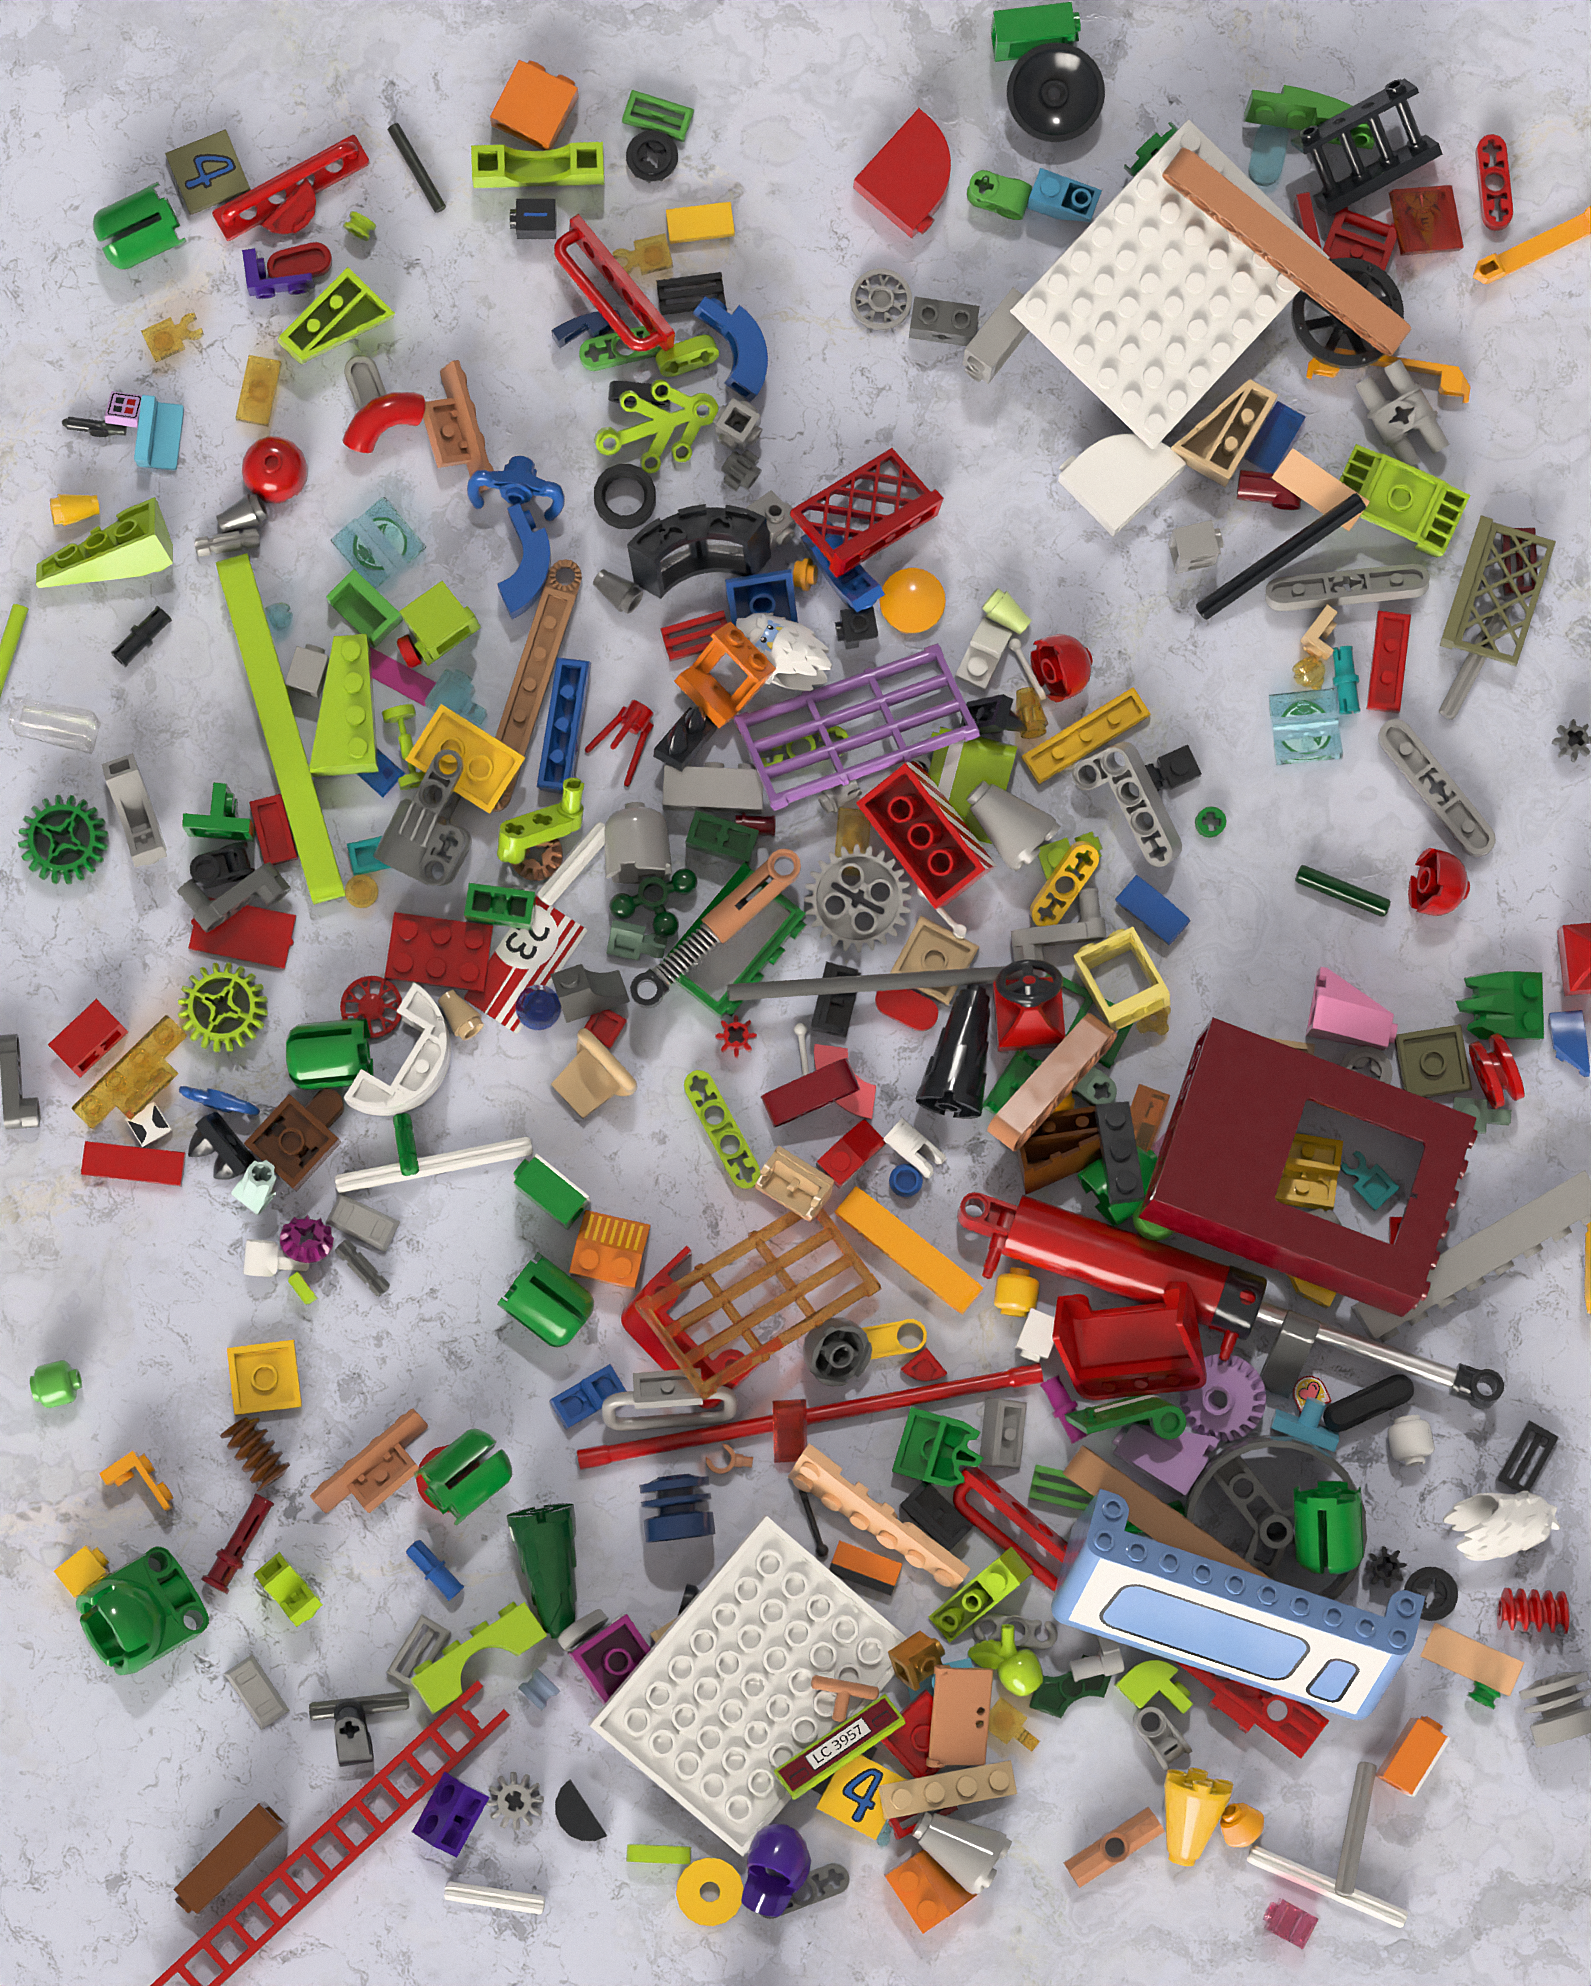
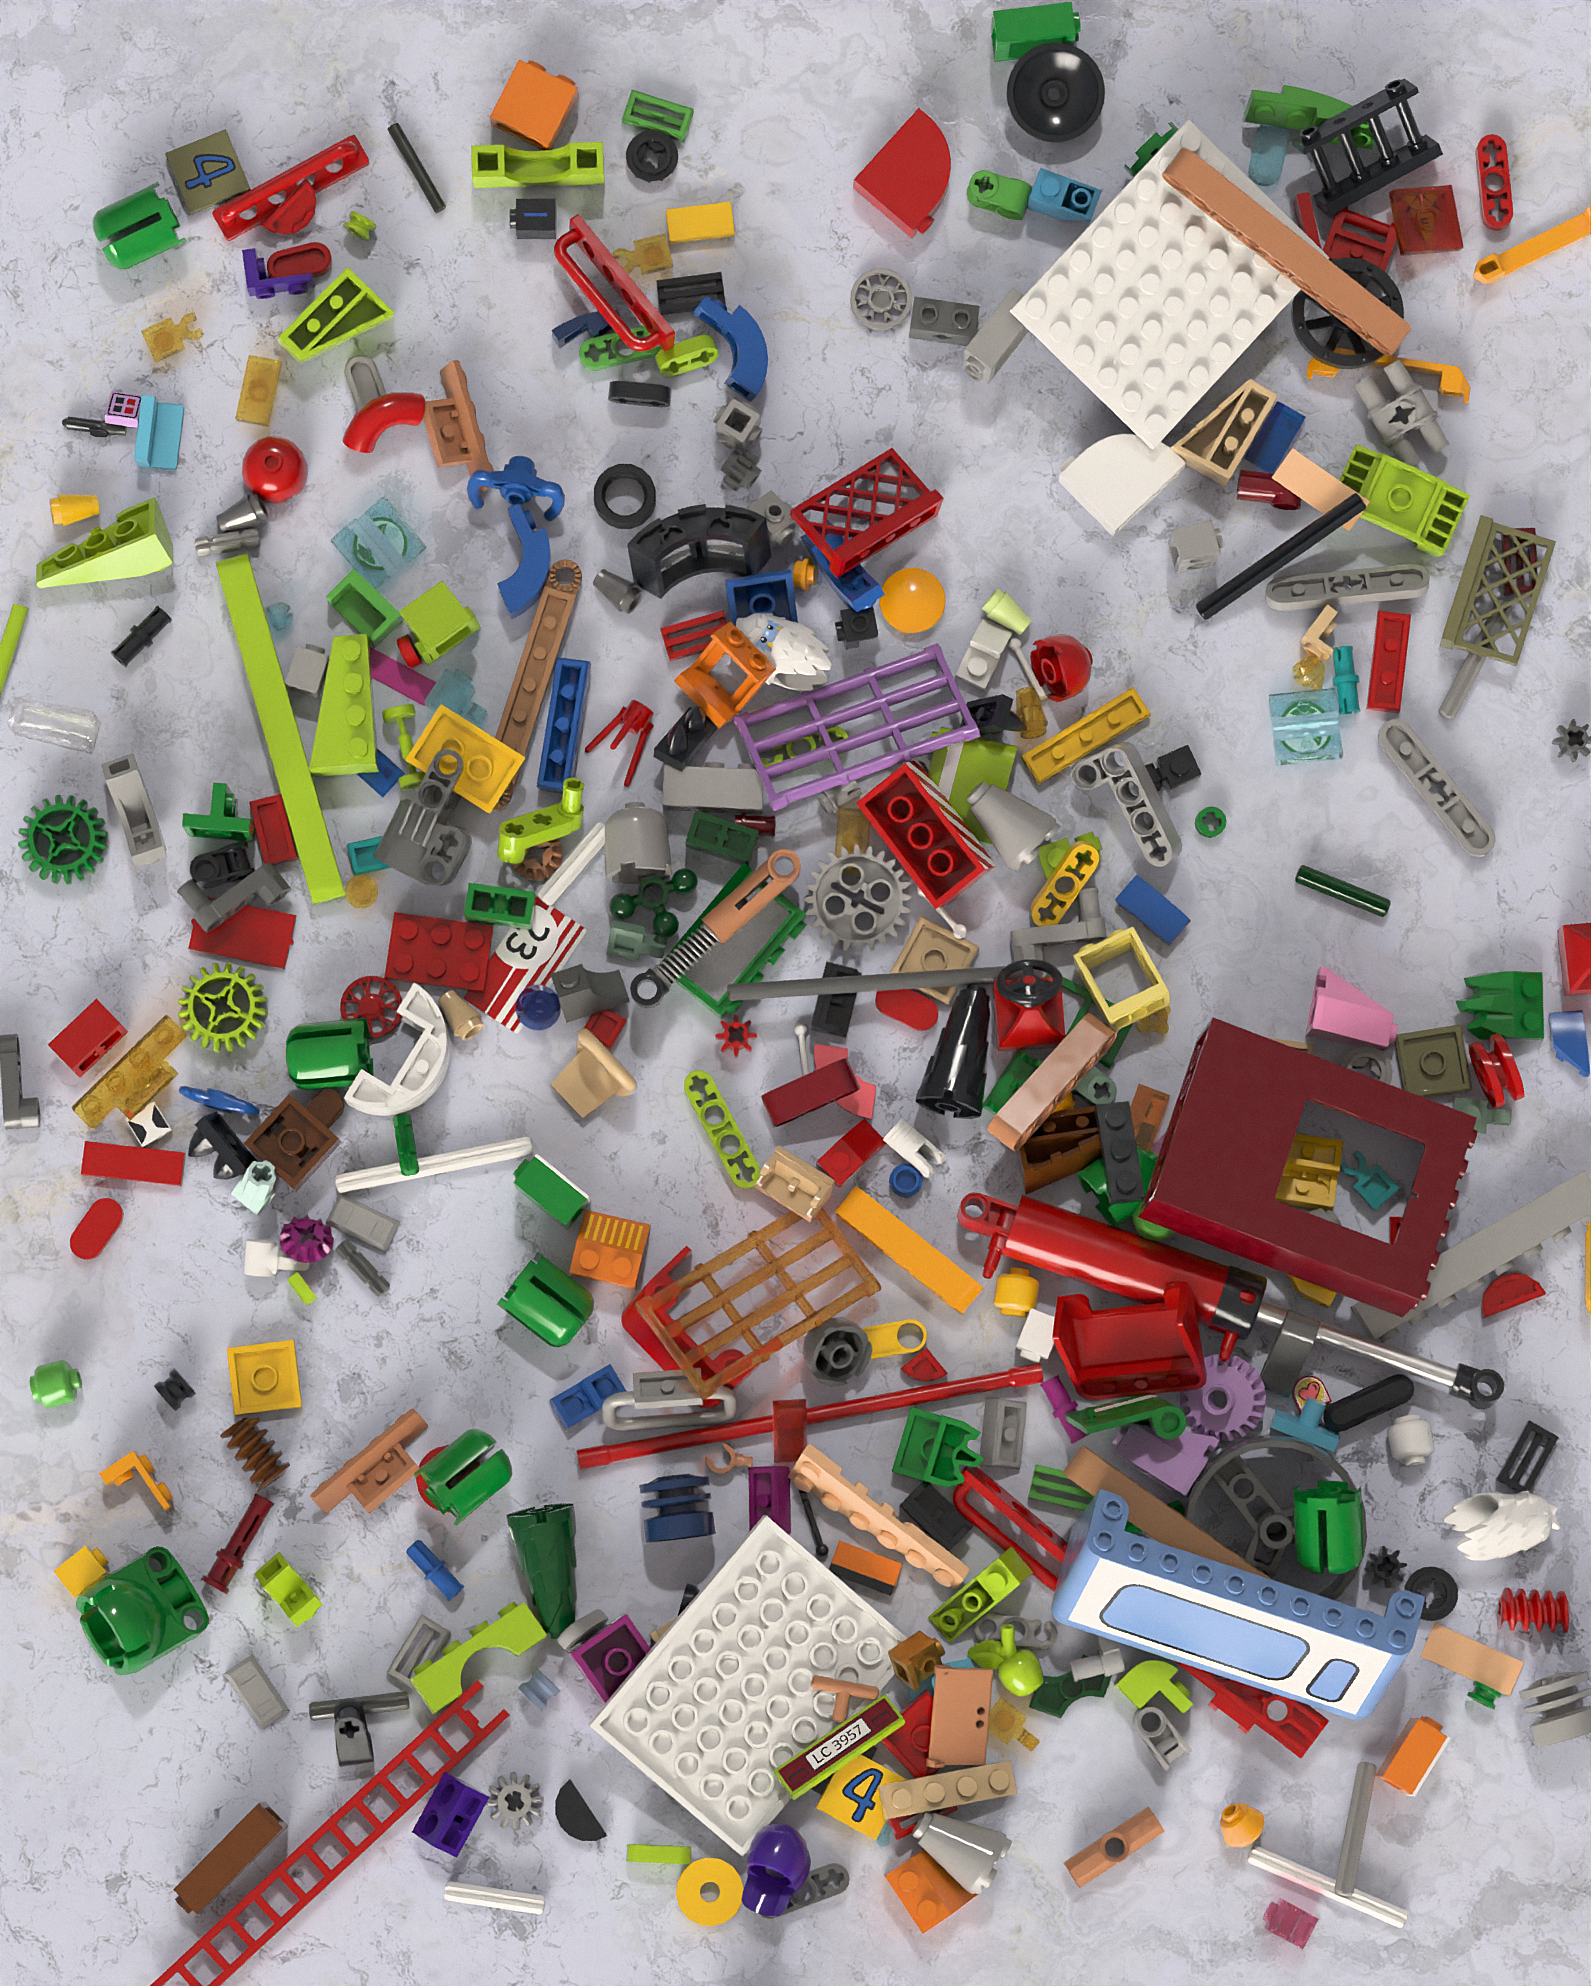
lime plant [594,379,719,473] -> none
yellow cone [1164,1767,1234,1866] -> none
red cylinder [1408,848,1470,916] -> none
none -> red tile [70,1198,124,1260]
none -> black wheel [154,1368,196,1411]
none -> magenta slope [748,1466,791,1534]
none -> red tile [1481,1273,1546,1319]

